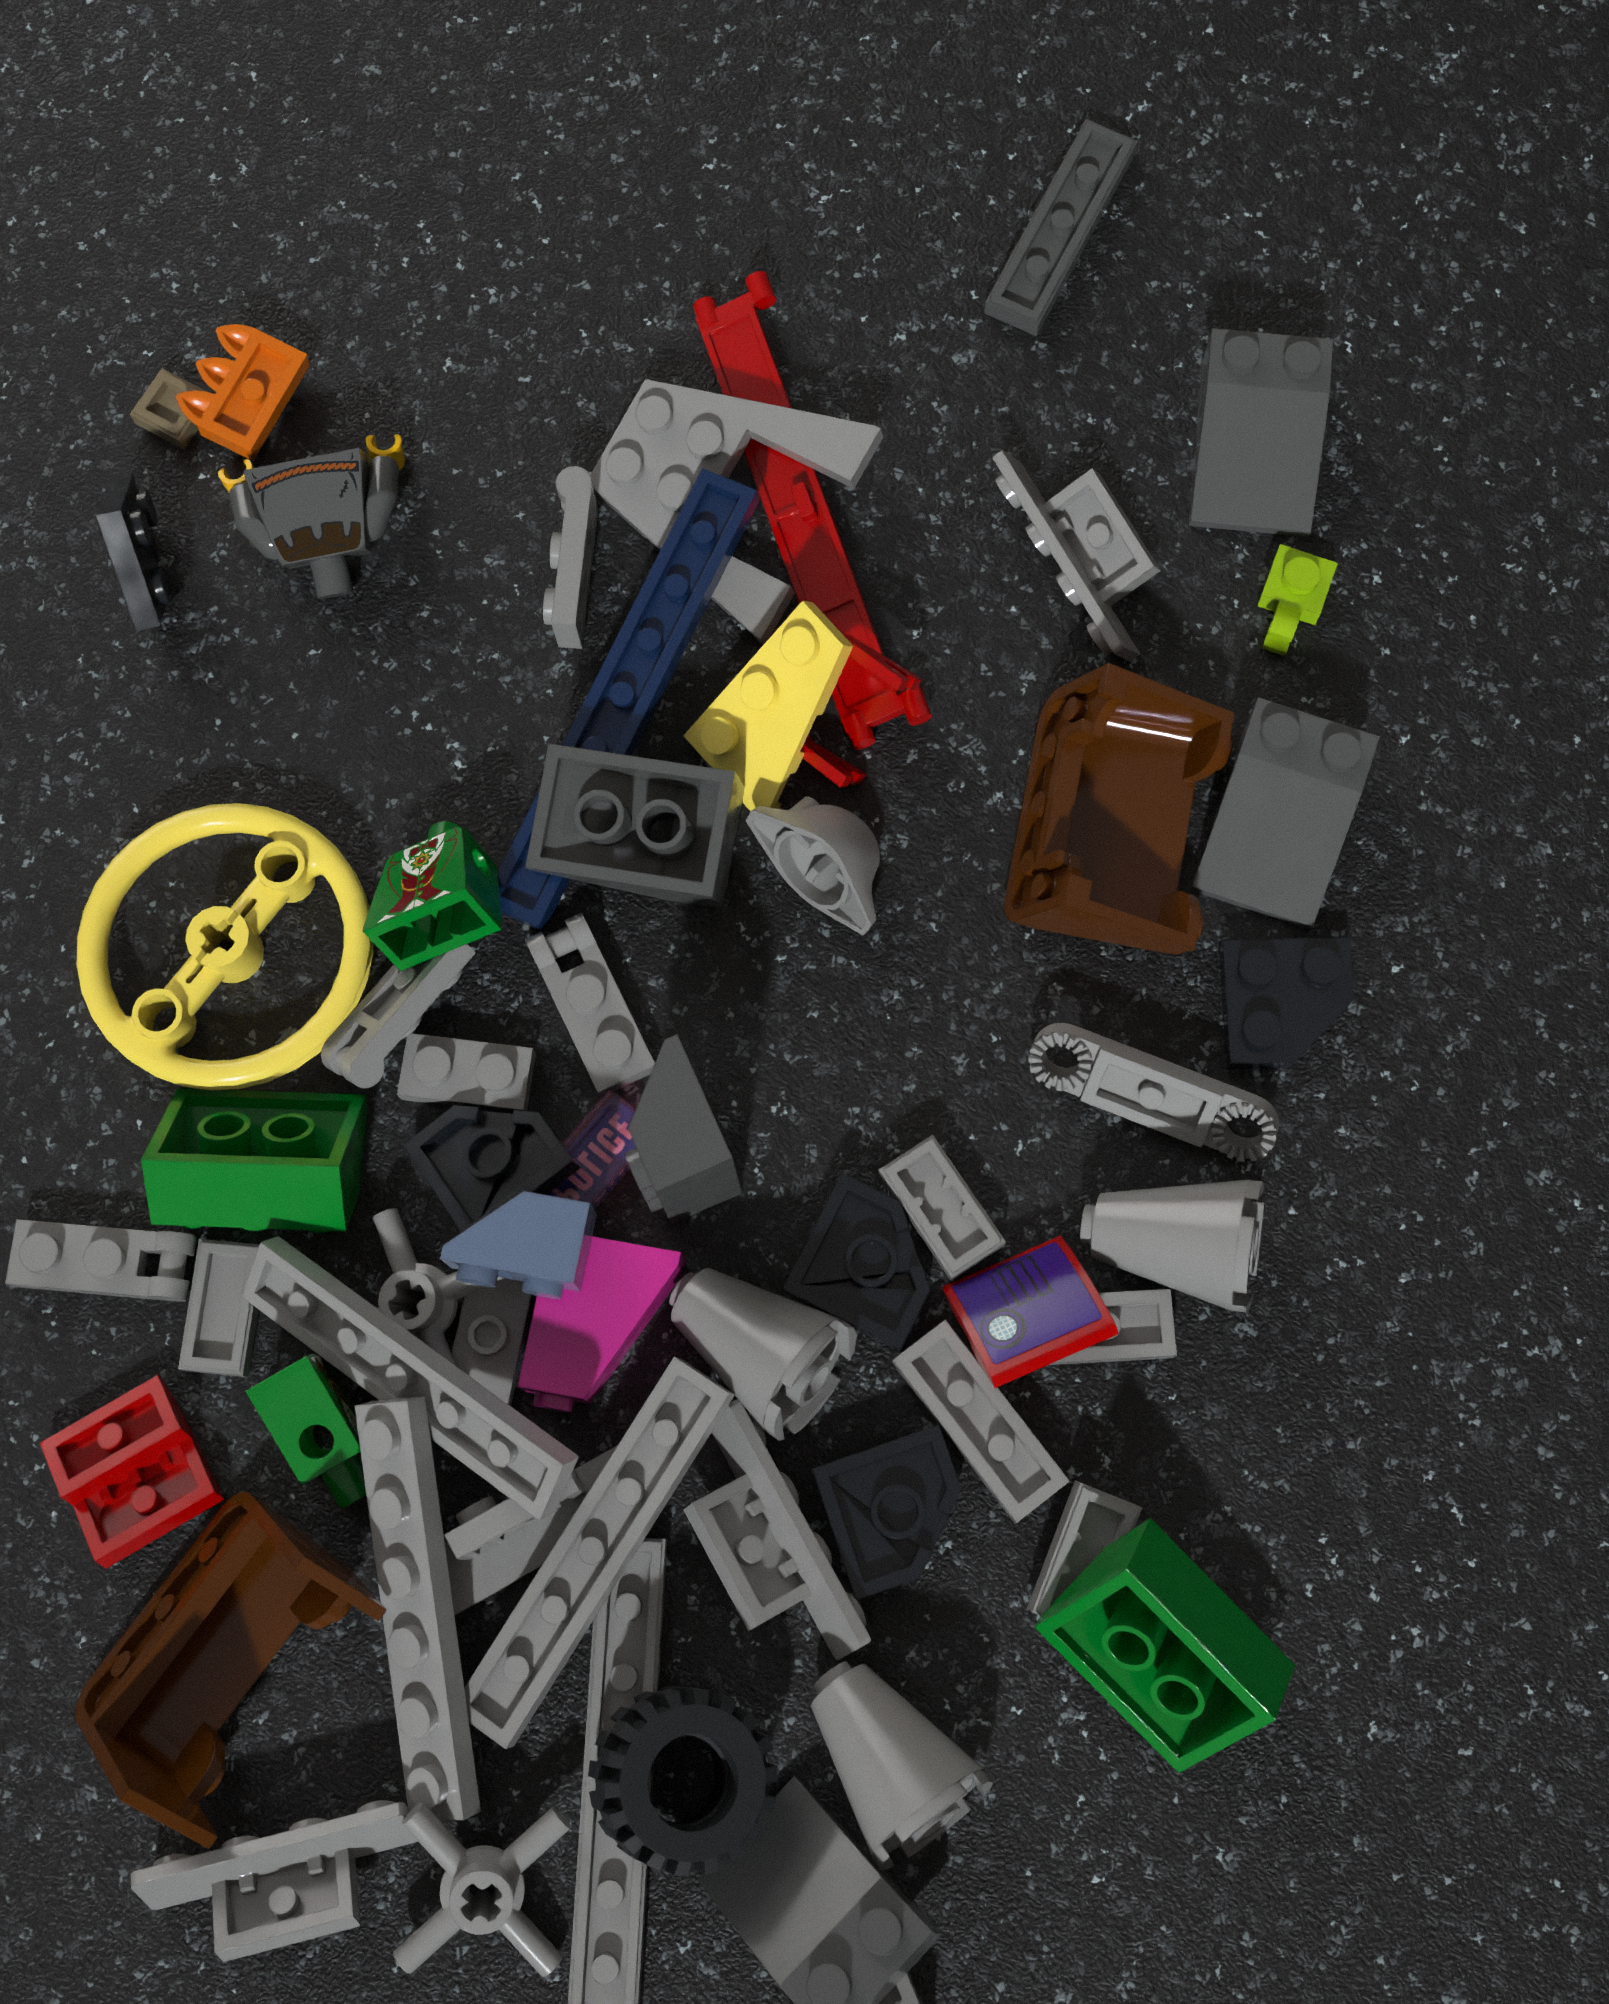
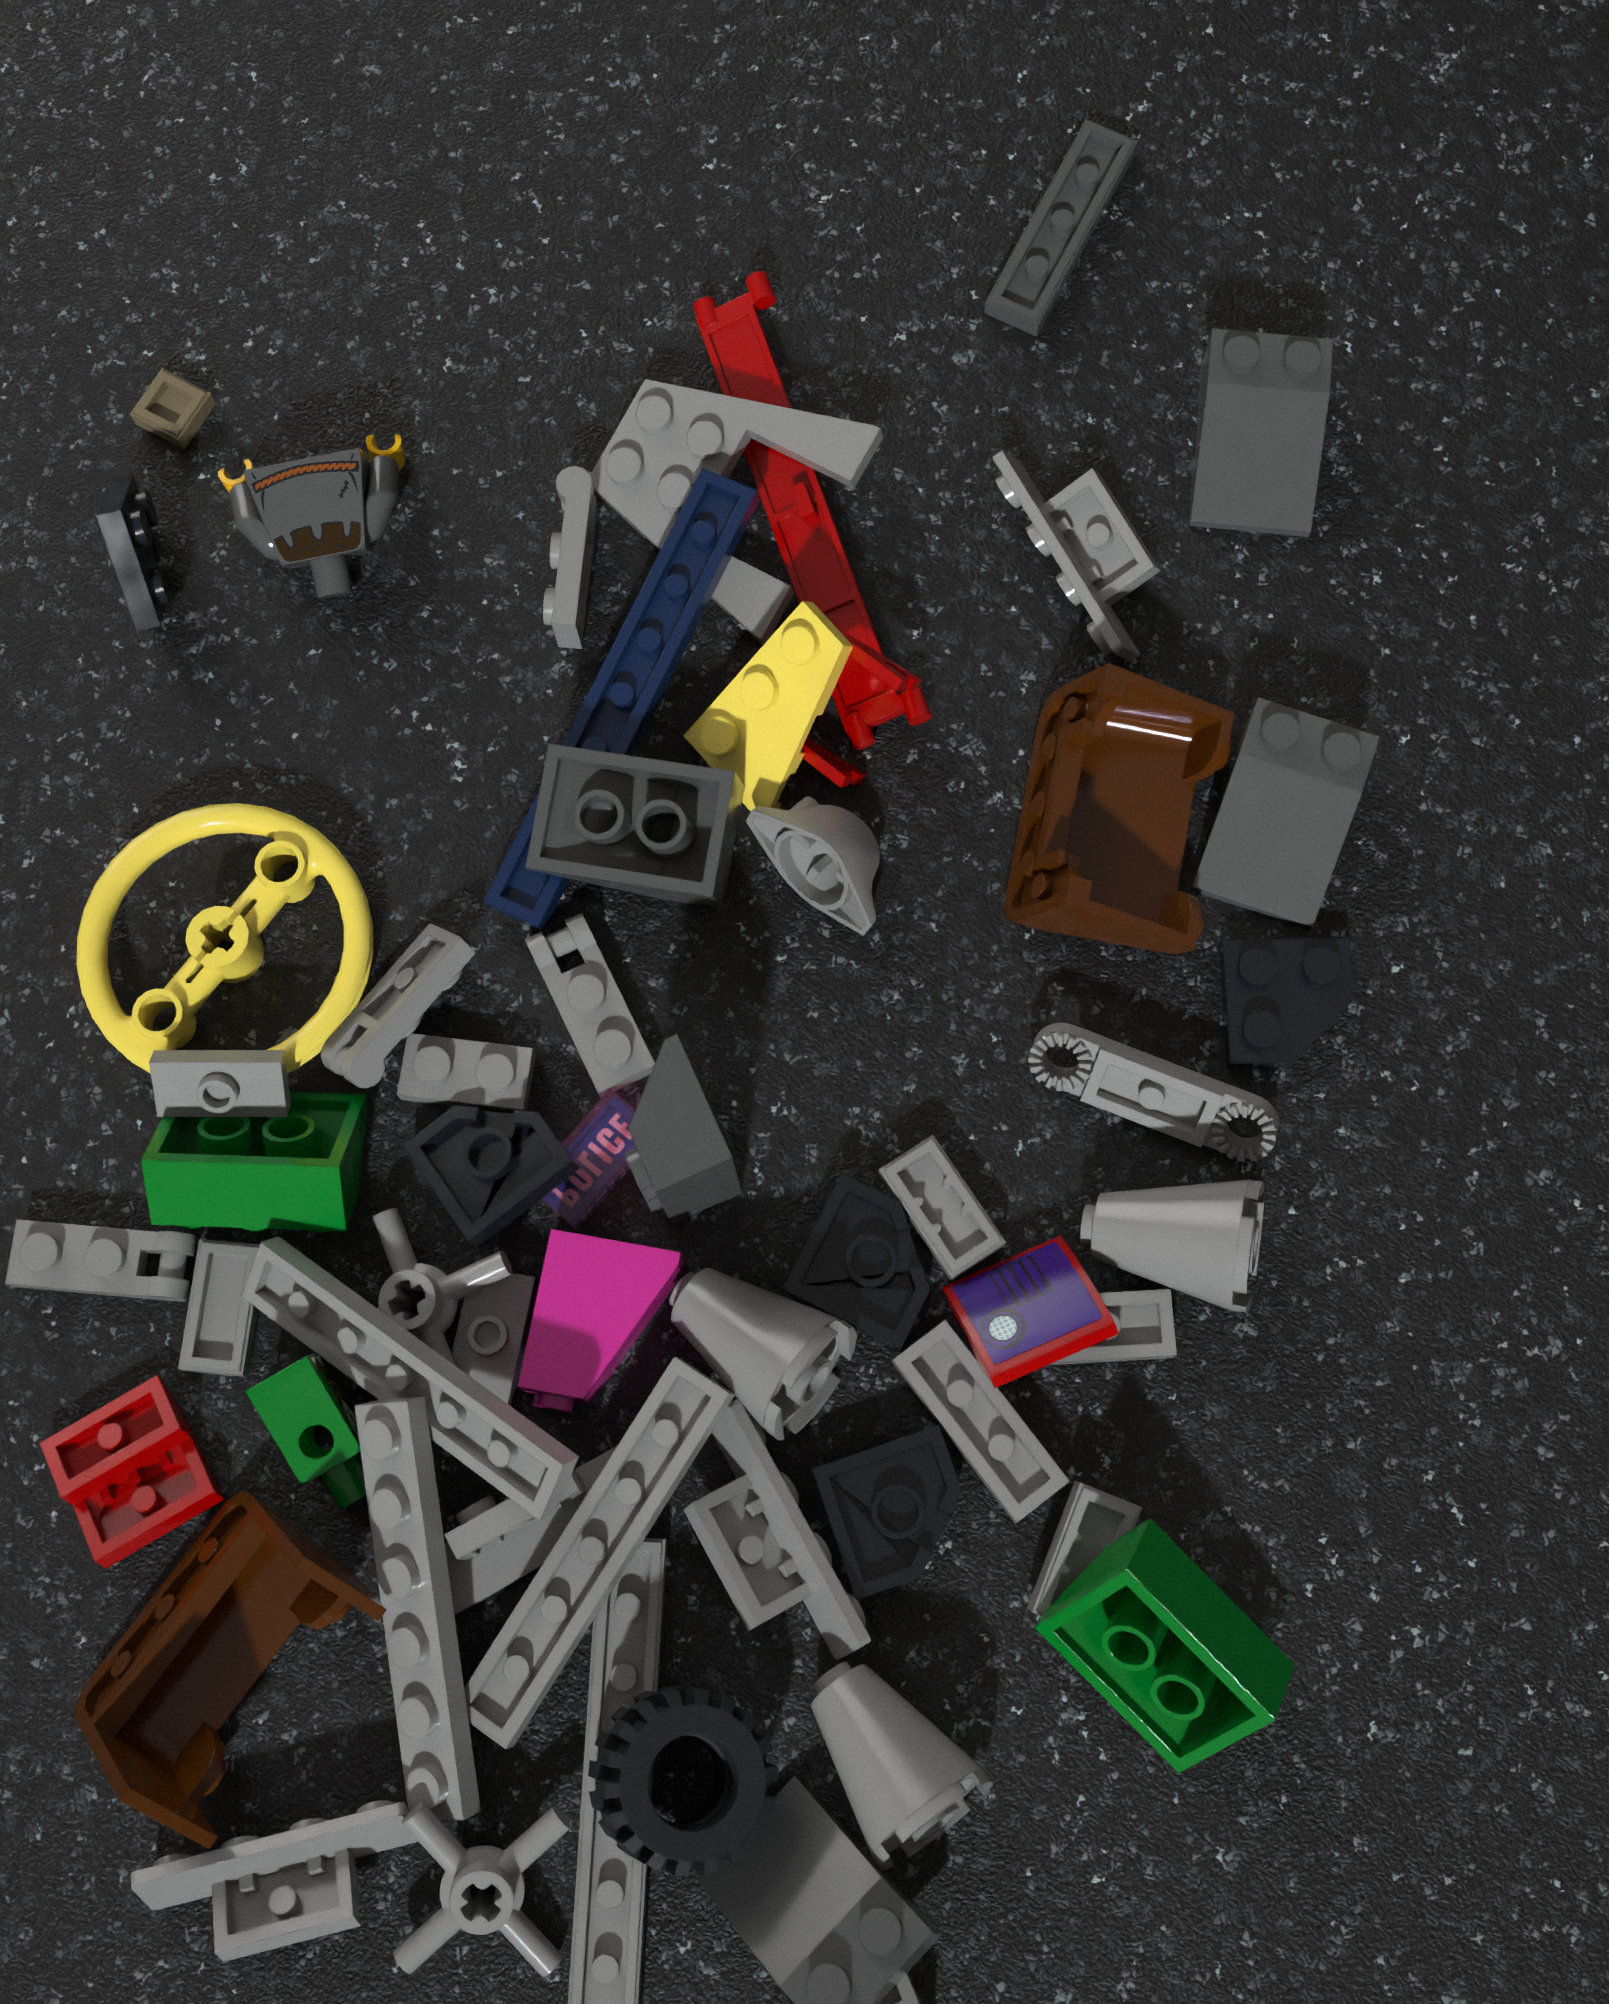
orange plate [176,324,310,461] -> none
green torso [363,821,502,971] -> none
sand blue slope [440,1191,597,1299] -> none
lime plate [1257,544,1338,656] -> none
none -> light grey plate [149,1050,291,1117]

